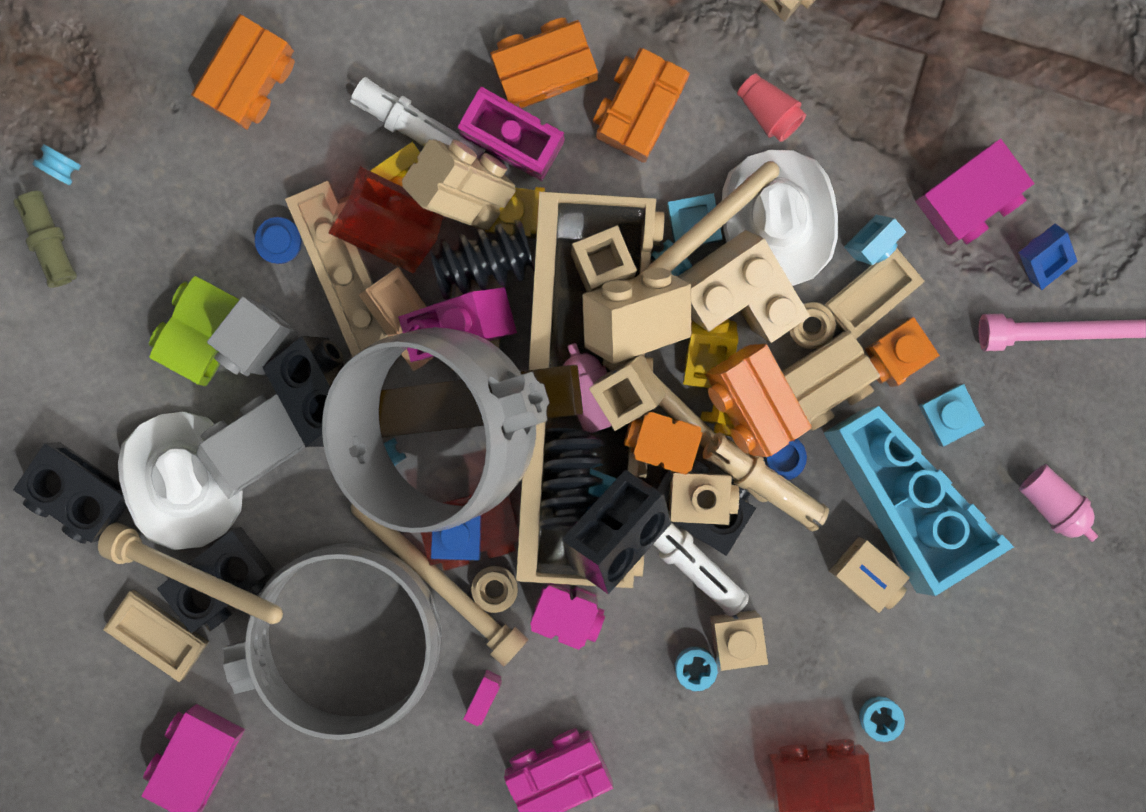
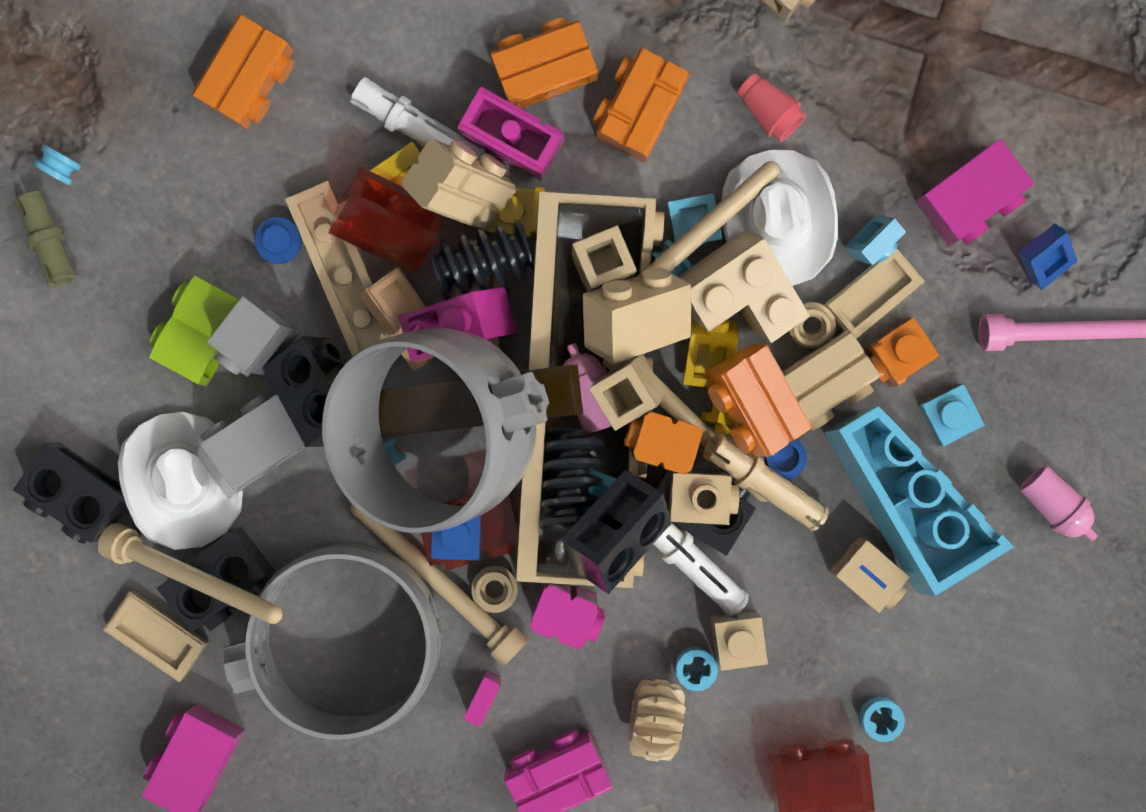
none -> tan gear [628,679,686,762]

